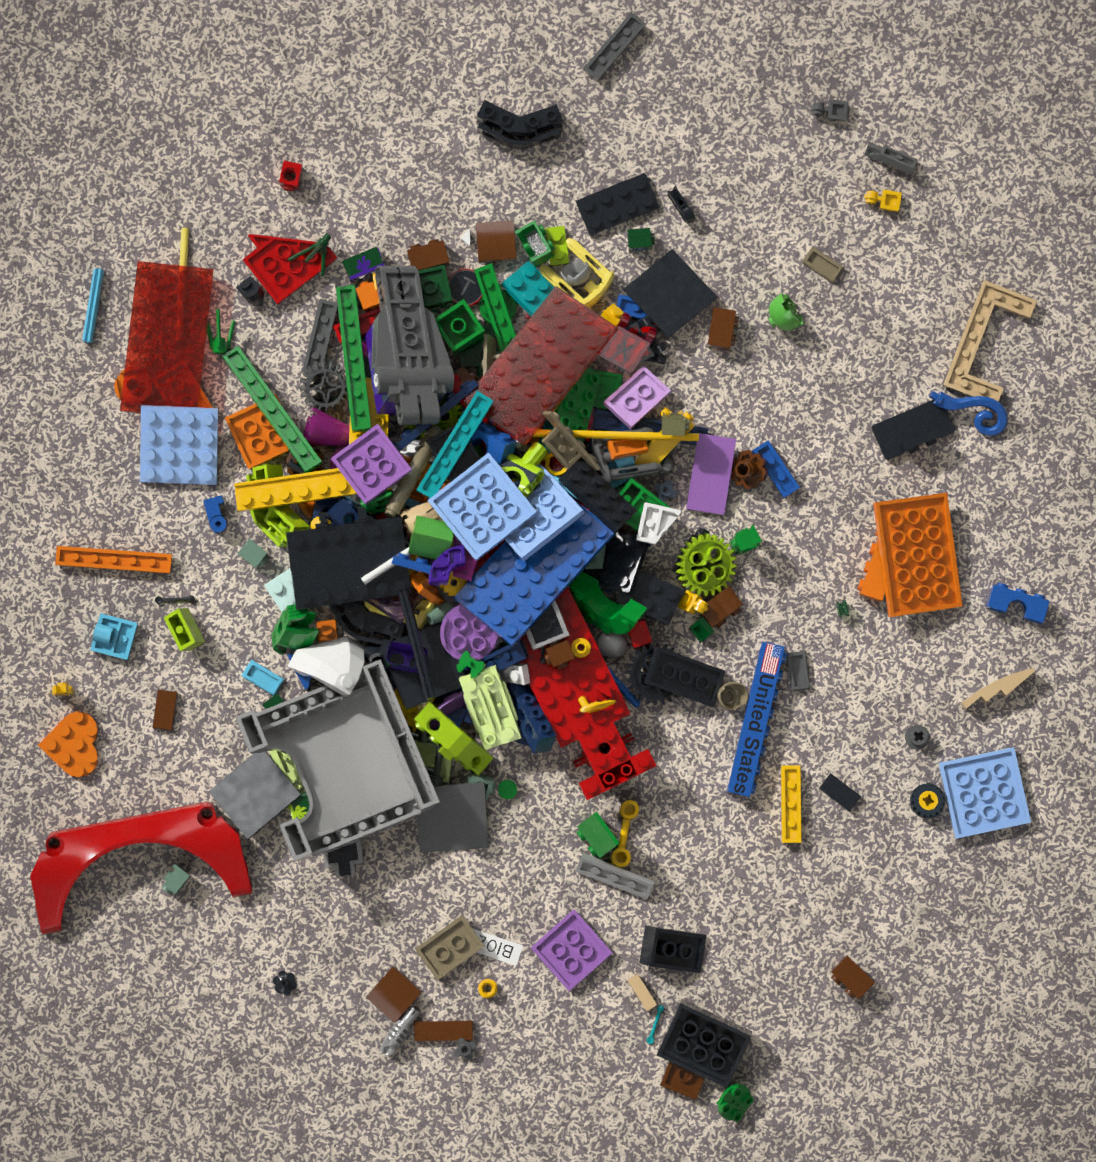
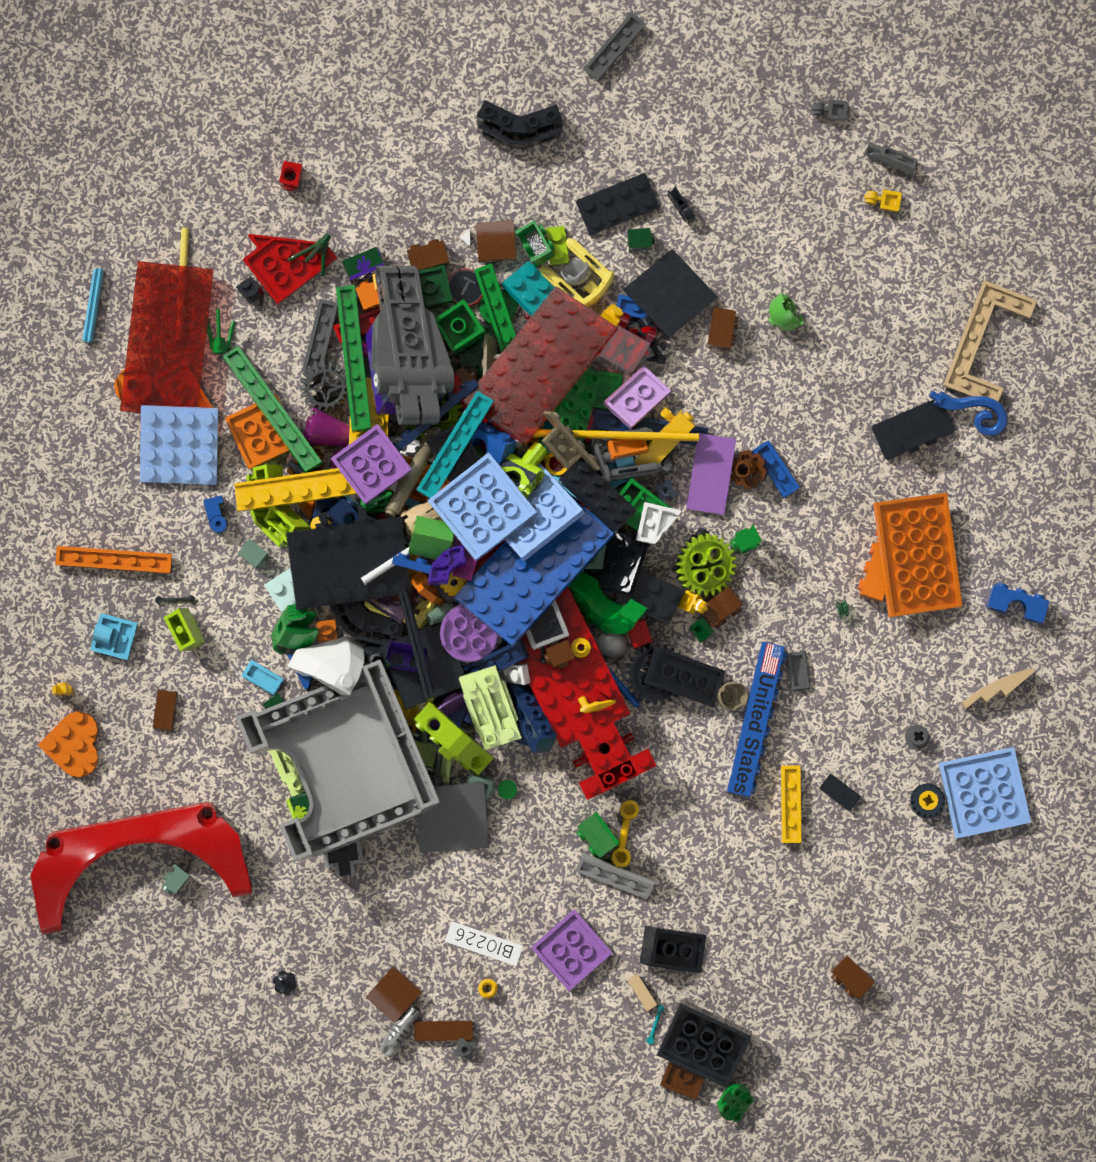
piece [209,752,301,840] -> none
dark tan plate [415,915,485,981] -> none
green piece [457,651,485,679] -> none
olive window [662,412,689,436] -> none
dark tan tile [801,246,844,283] -> none

